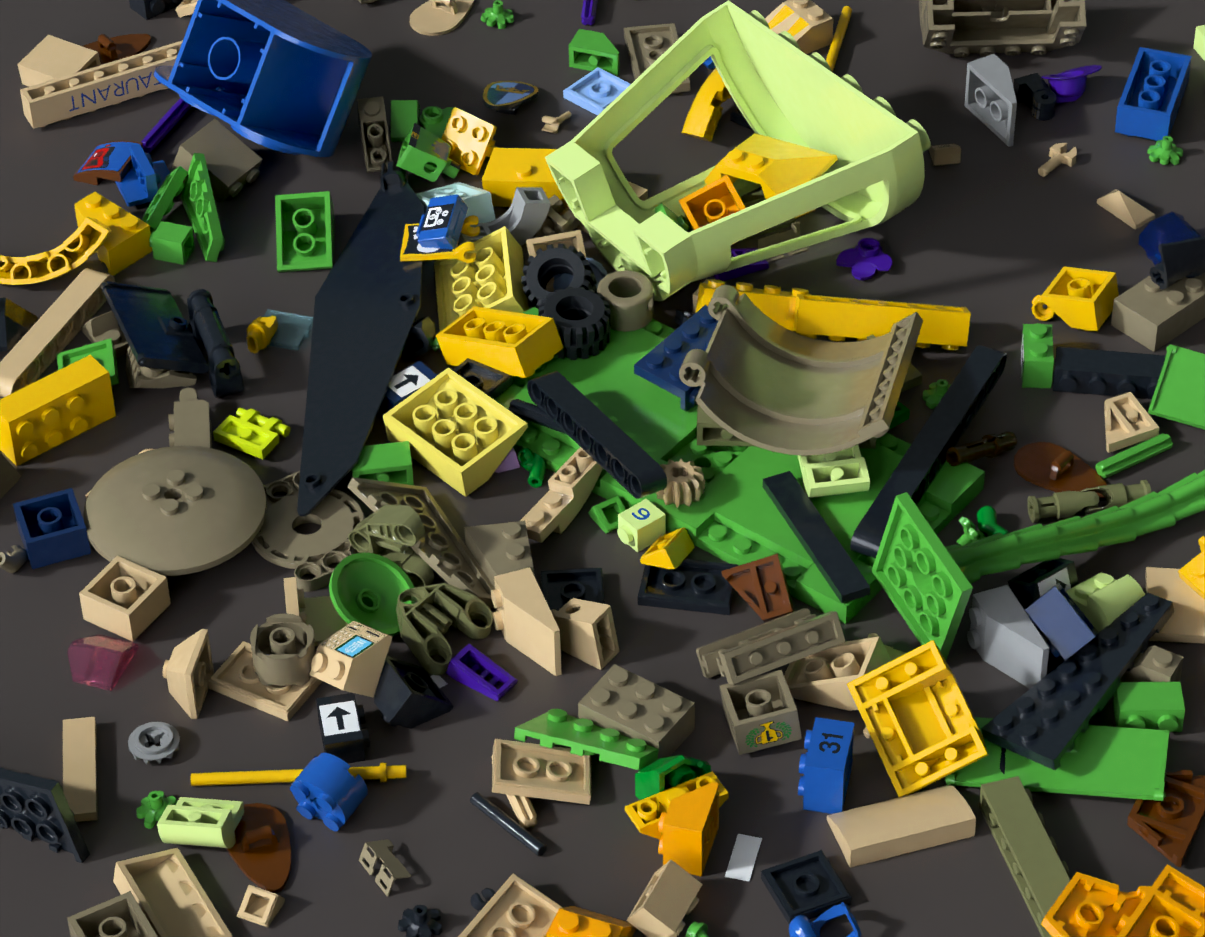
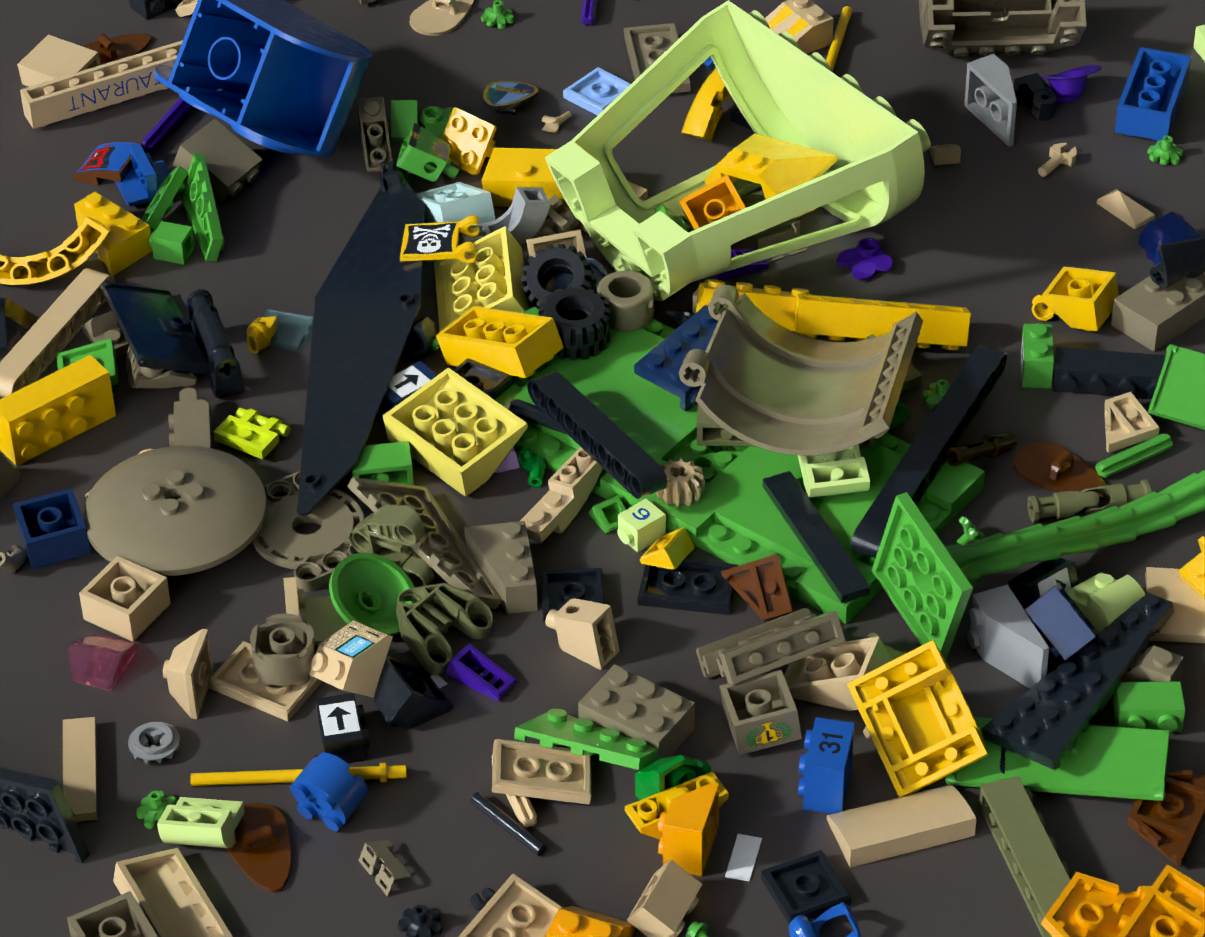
tan slope [237,885,285,928] -> none
bright green slope [275,191,335,273] -> none
blue piece [416,194,468,249] -> none
tan slope [491,567,562,676] -> none
bright green slope [569,29,620,76] -> none
green arm [977,505,1010,536] -> none

